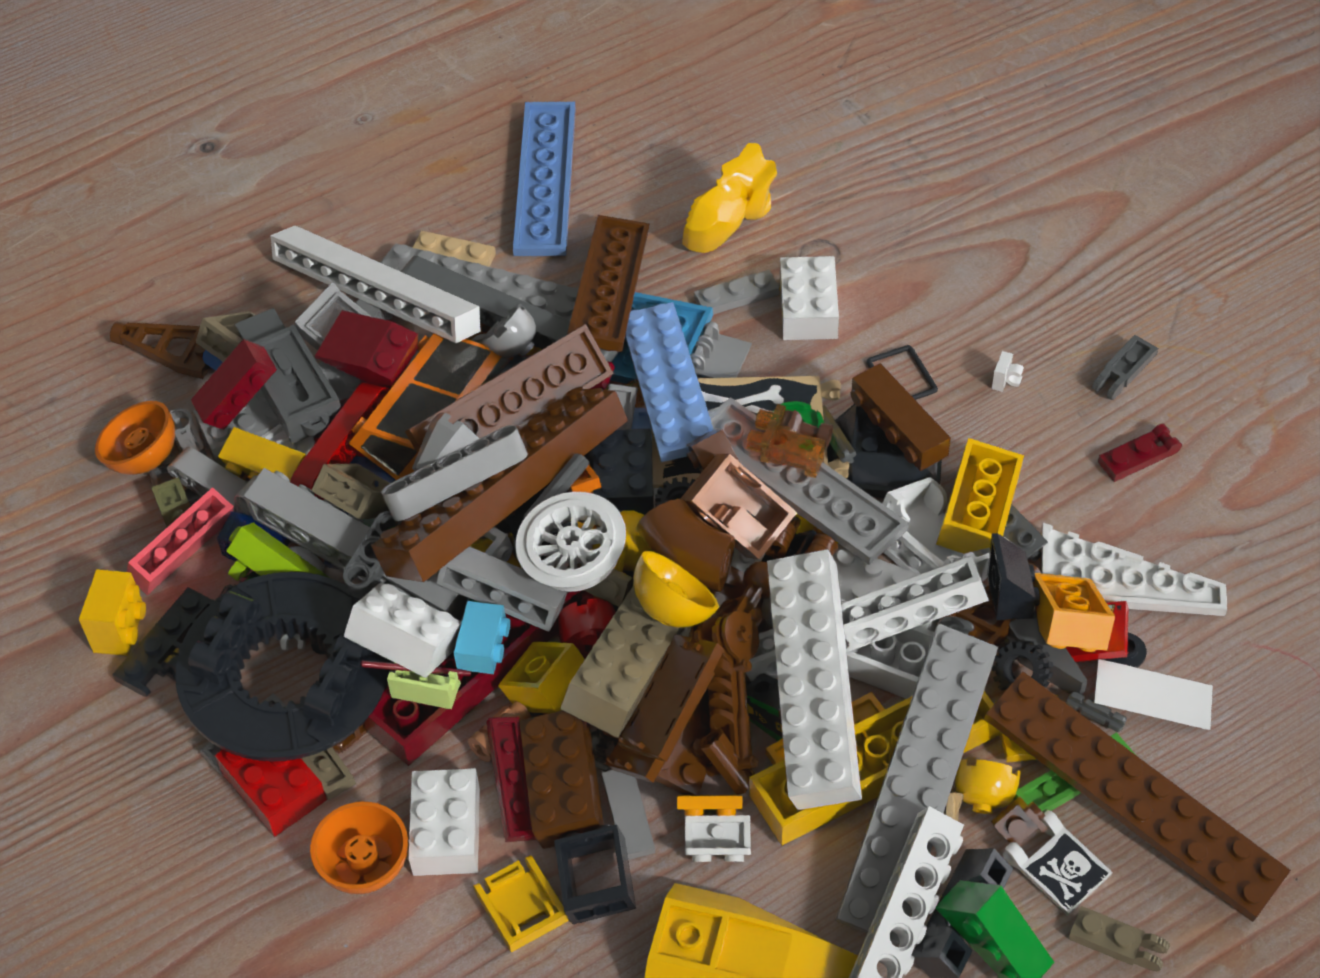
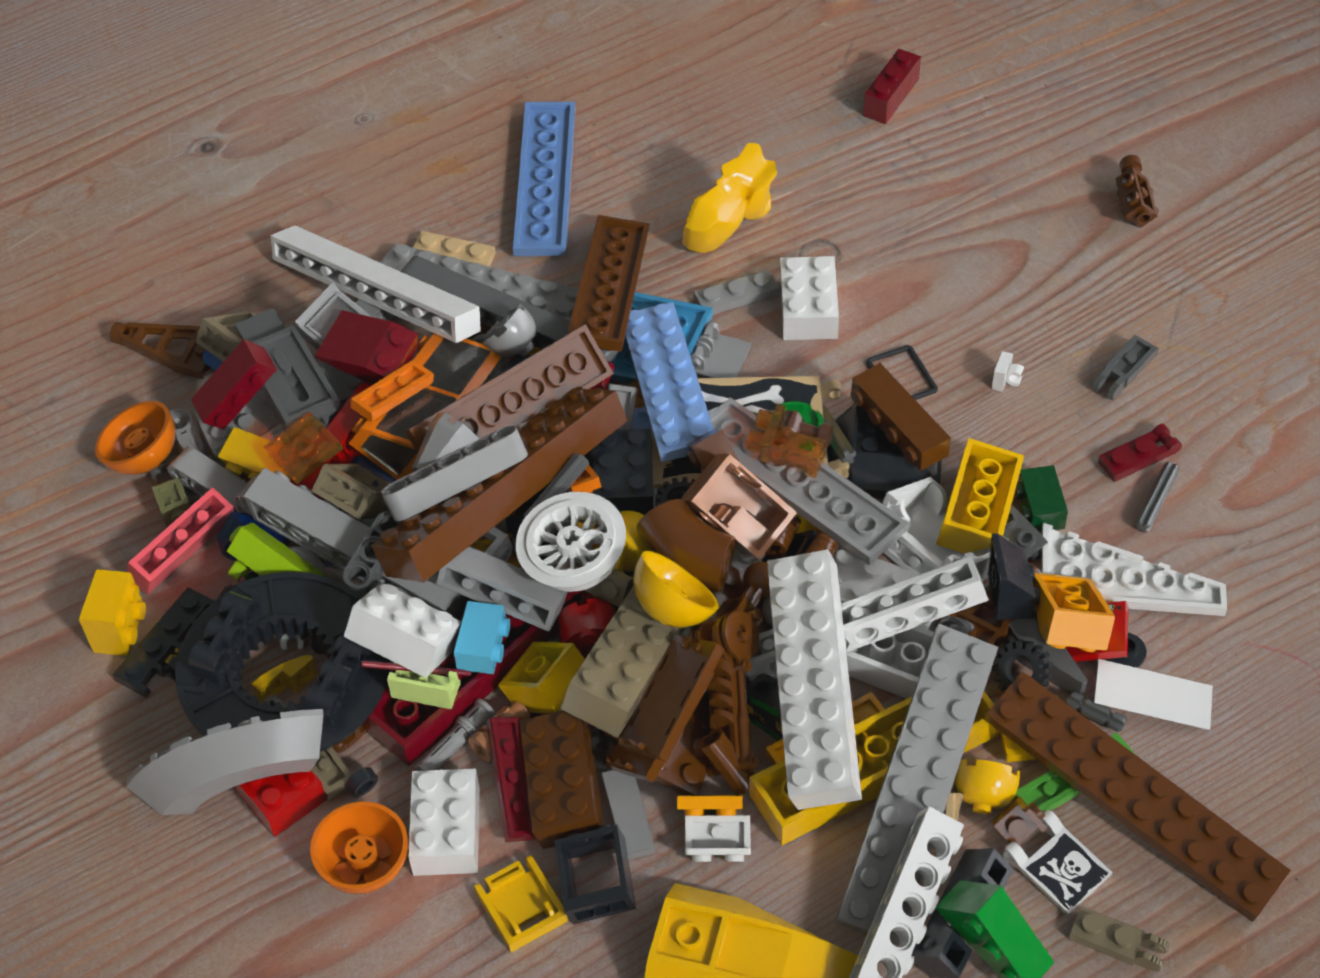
none -> light grey brick [126,709,323,815]
none -> yellow slope [251,655,318,703]
none -> clear orange plate [263,412,344,485]
none -> black tile [345,767,378,797]
none -> orange plate [351,360,434,422]
none -> light grey pin [414,698,496,771]
none -> dark red brick [863,48,921,124]
none -> dark green brick [1014,465,1068,532]
none -> reddish brown brick [1115,155,1159,228]
none -> dark grey axle [1135,462,1179,533]

